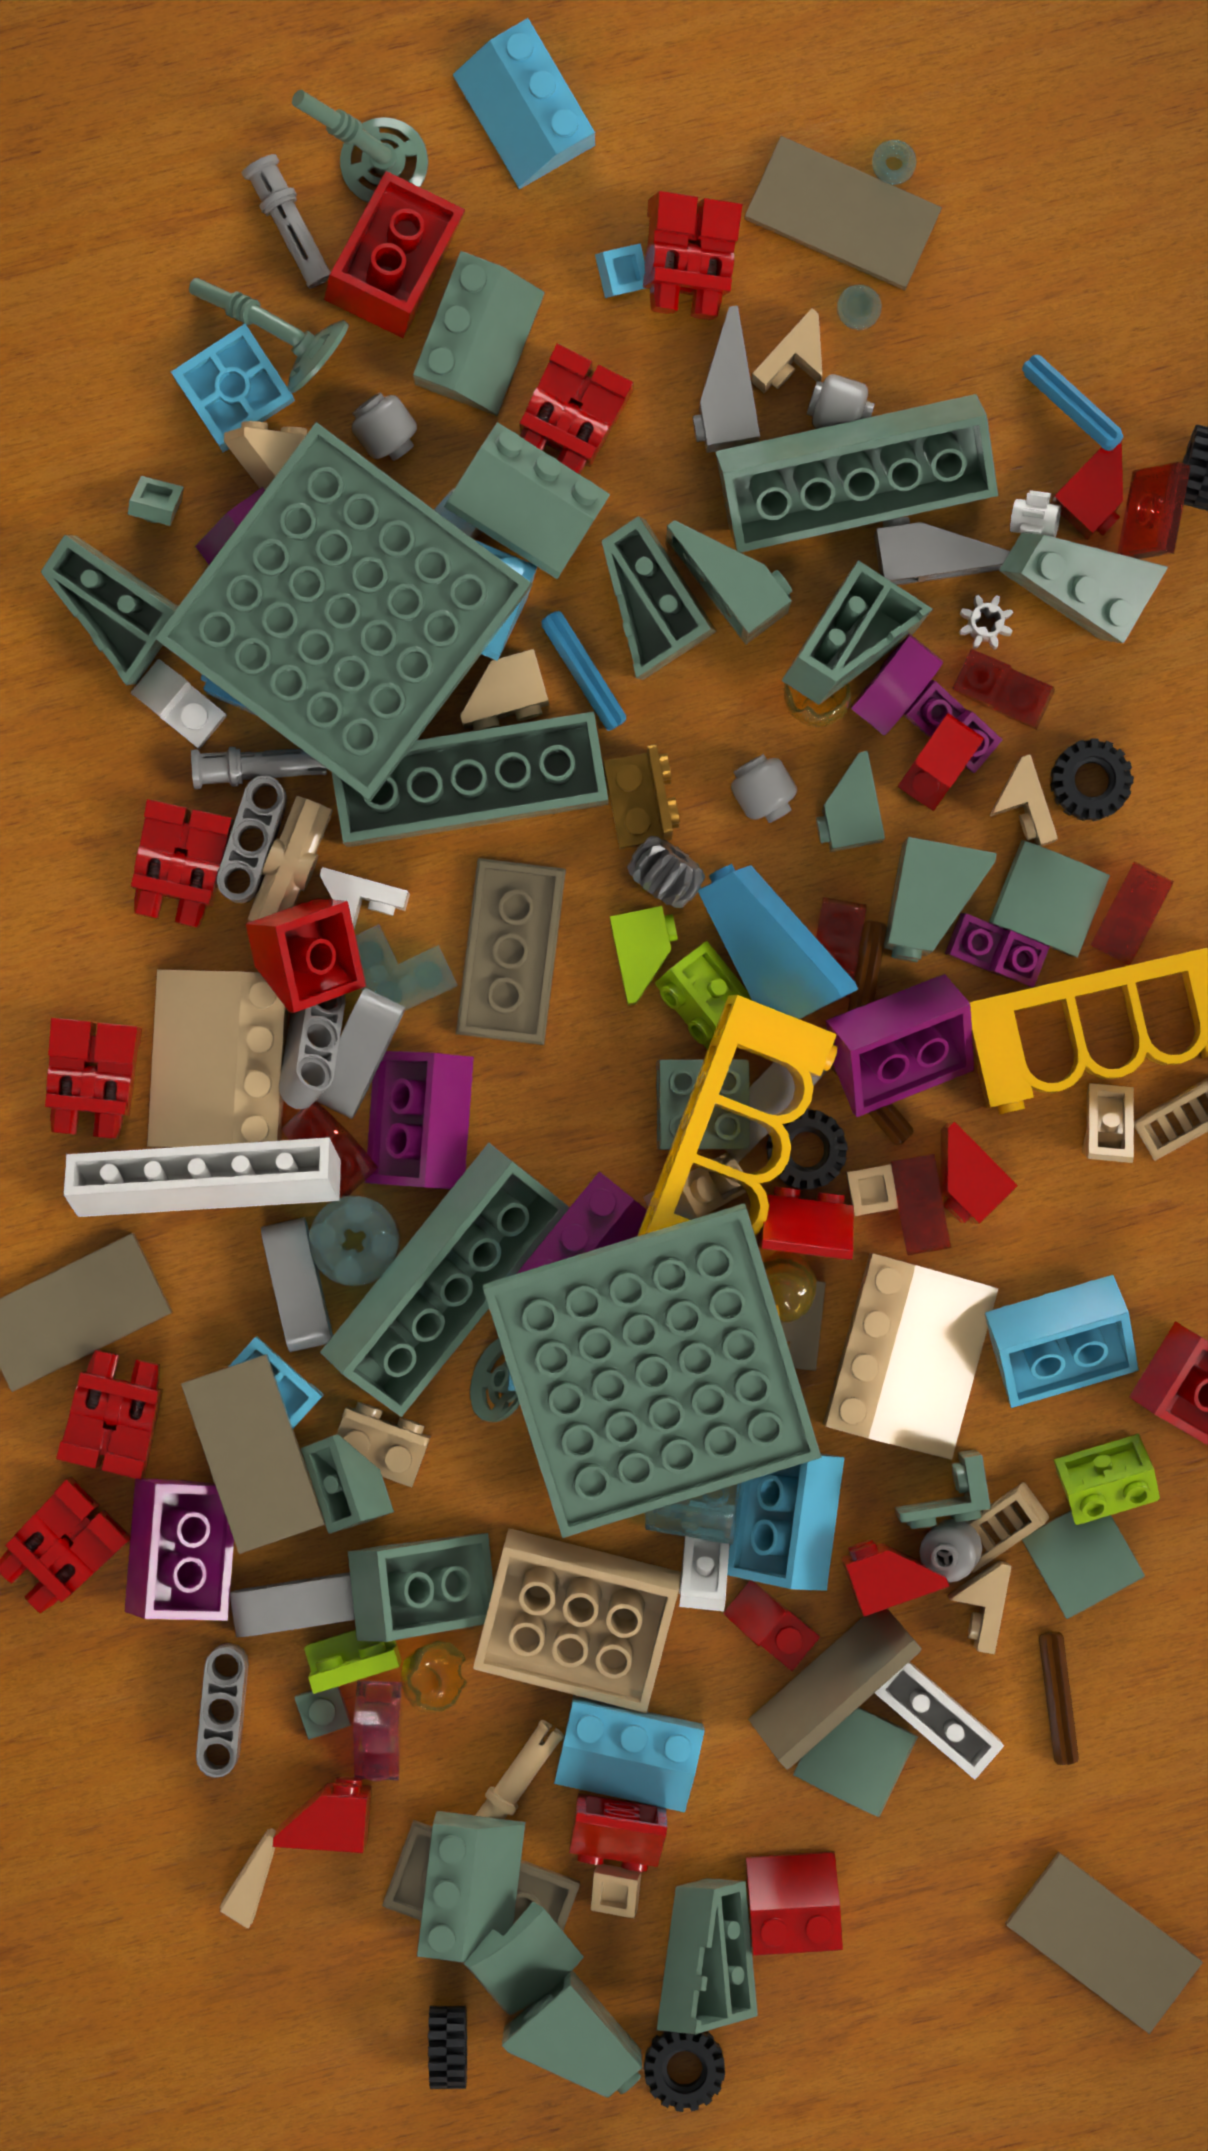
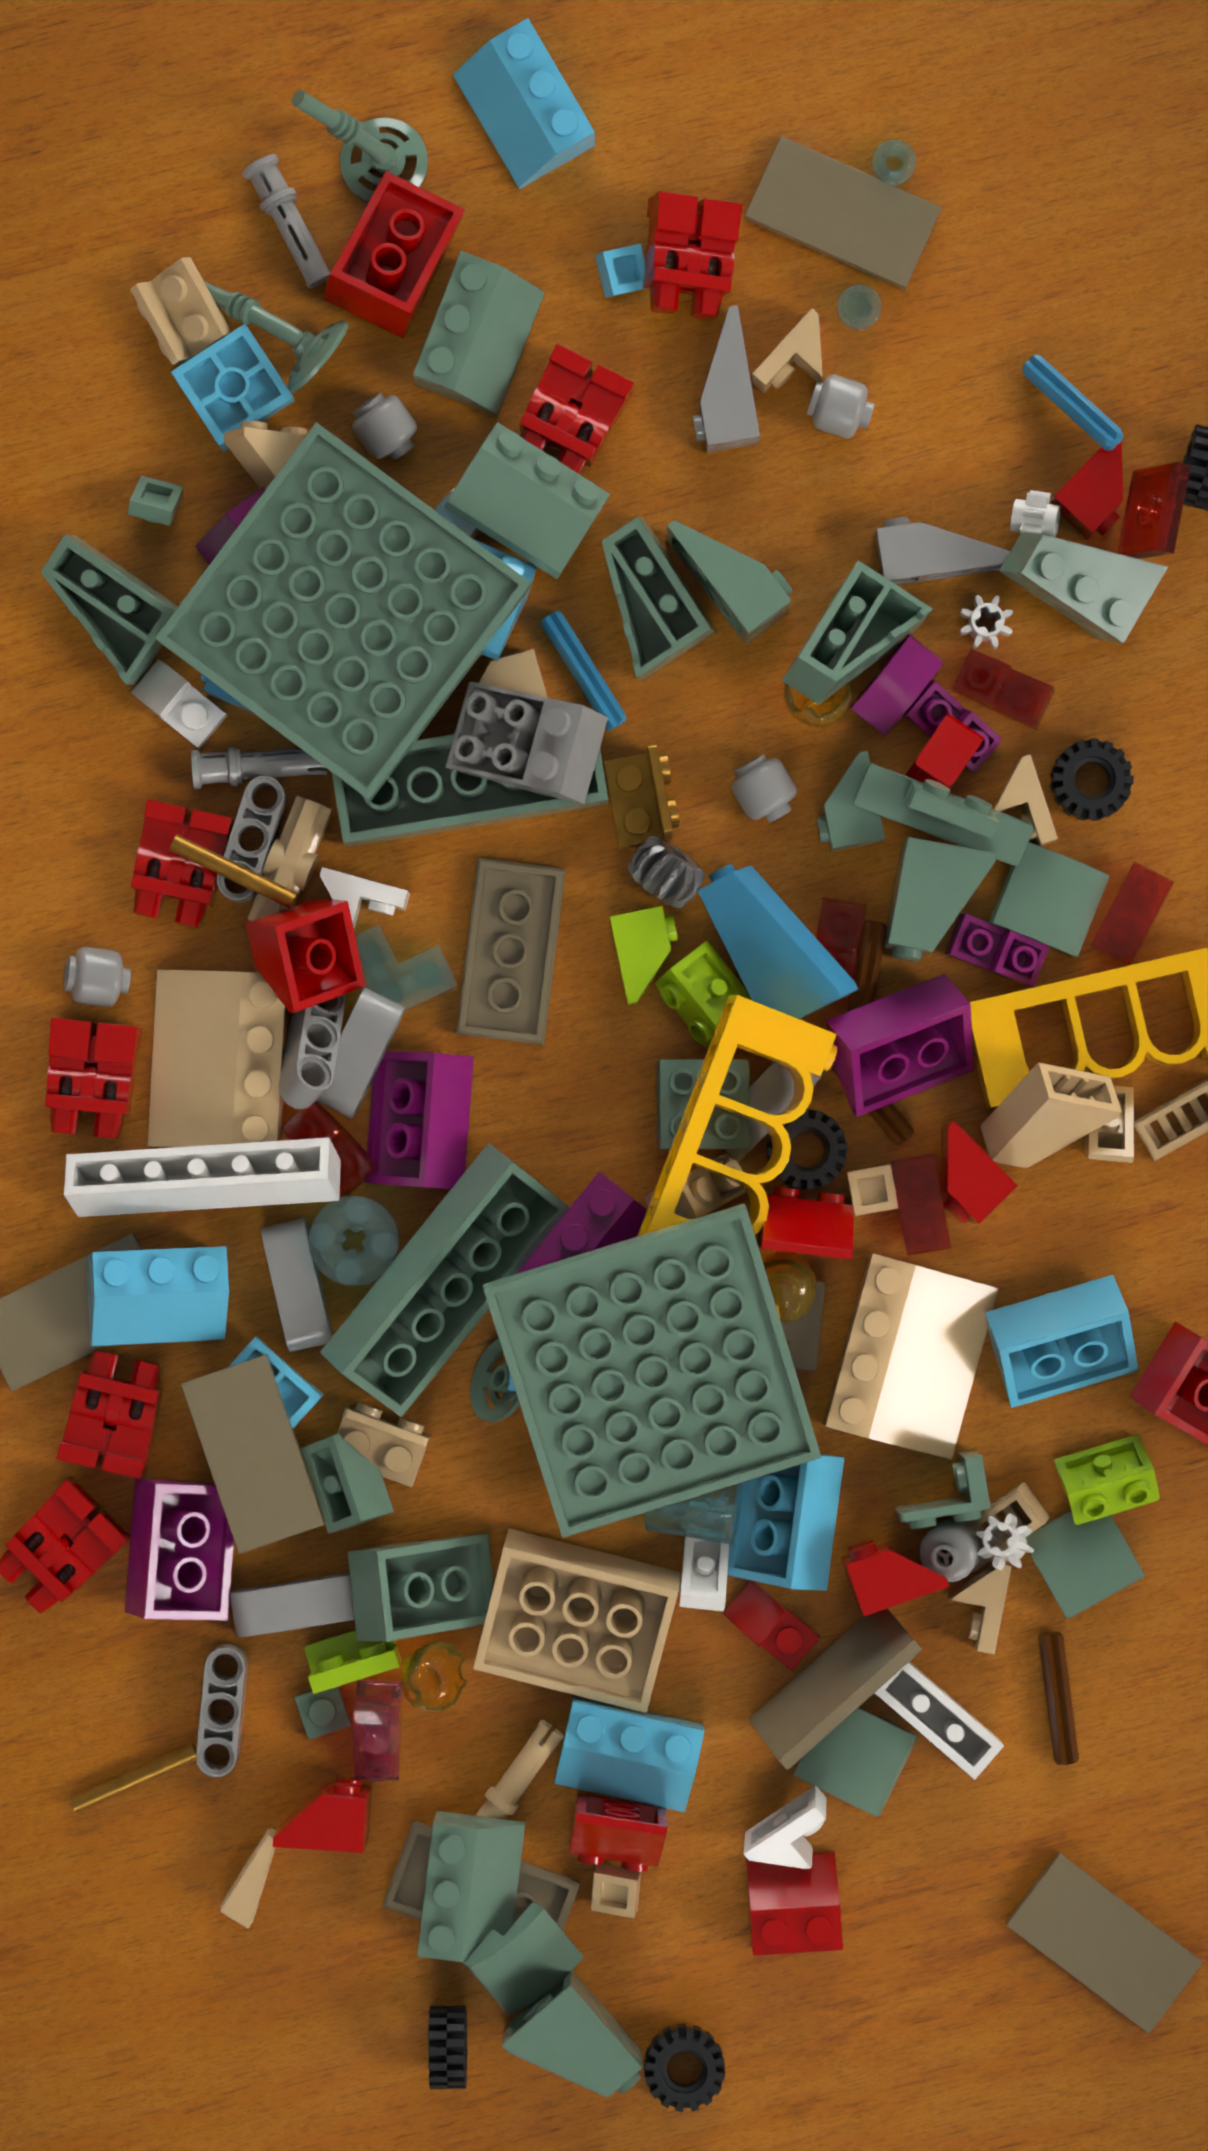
sand green wedge [657,1878,758,2034] -> none
sand green brick [715,394,998,553] -> none
none -> light grey head [63,946,131,1007]
none -> pearl gold bar [70,1743,197,1813]
none -> medium azure slope [86,1246,229,1347]
none -> tan bracket [131,257,232,365]
none -> pearl gold bar [169,834,298,909]
none -> light grey slope [445,681,608,804]
none -> white slope [744,1785,827,1869]
none -> sand green bracket [854,763,1034,866]
none -> white gear [976,1513,1034,1571]
none -> tan slope [980,1062,1122,1168]

